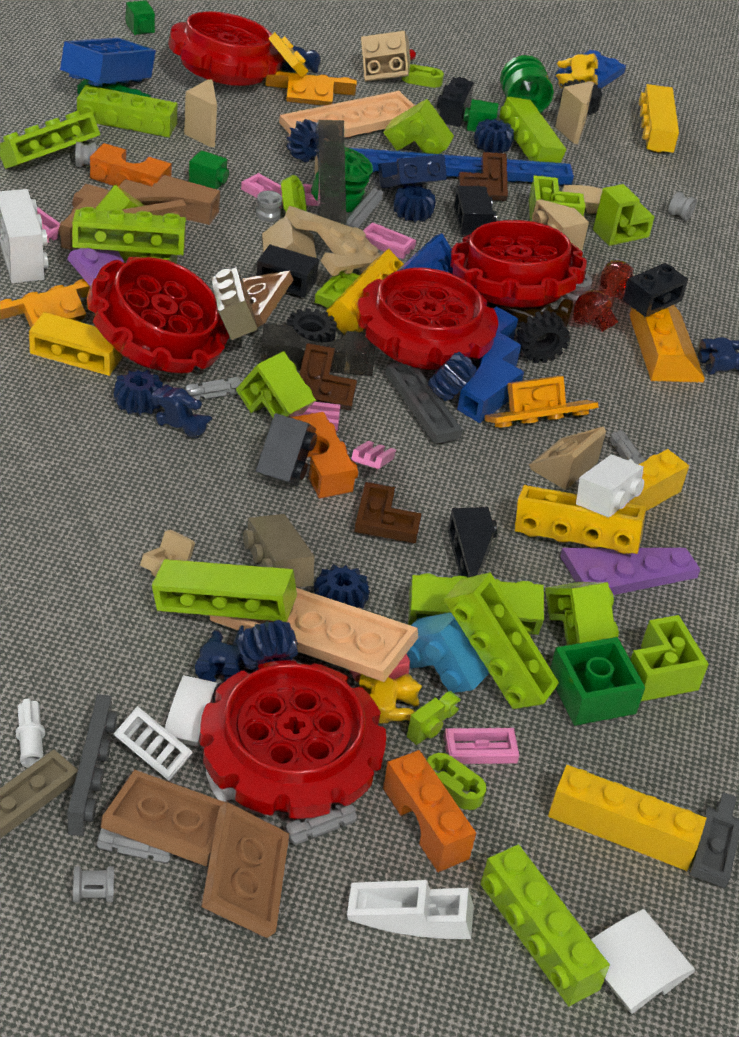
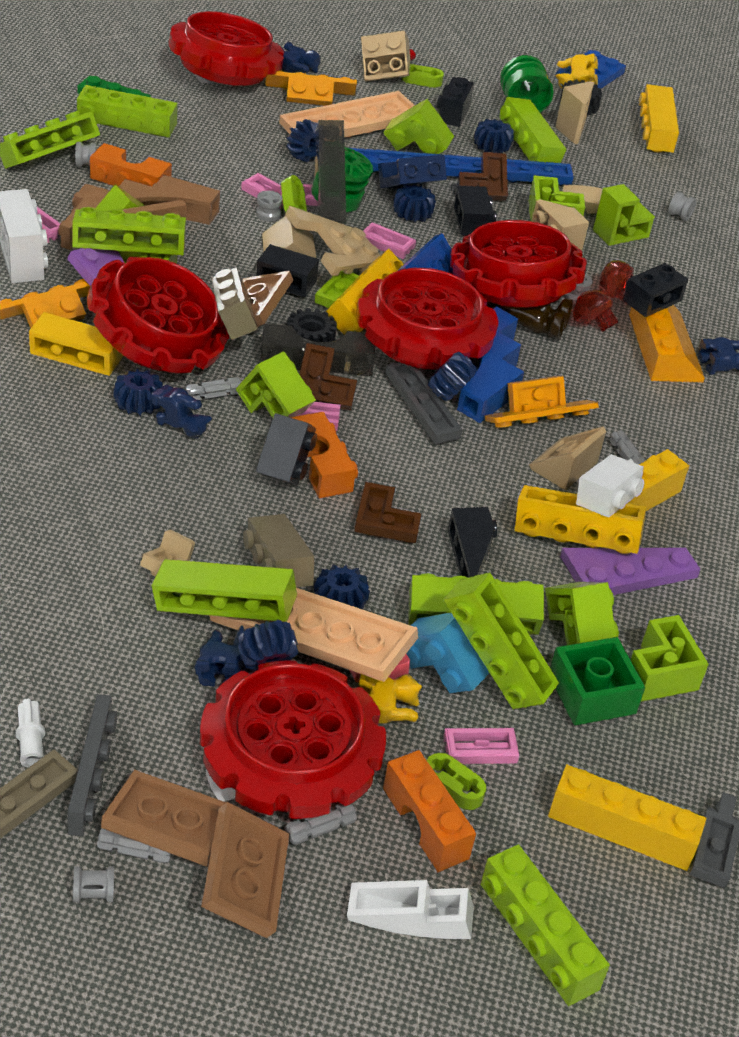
blue brick [60,37,156,86] -> none
white slope [114,706,193,781] -> none
green brick [126,0,155,35] -> none
white slope [165,675,218,747] -> none
tan slope [184,80,217,147] -> none
green brick [189,150,229,190] -> none
yellow wing [268,32,309,77] -> none
light grey axle [344,187,383,228] -> none
bright pink tile [351,441,396,469] -> none
lime plate [407,691,461,746] -> none
green brick [464,99,499,132] -> none
black tyre [516,311,570,363] -> none
white slope [591,909,695,1014] -> none

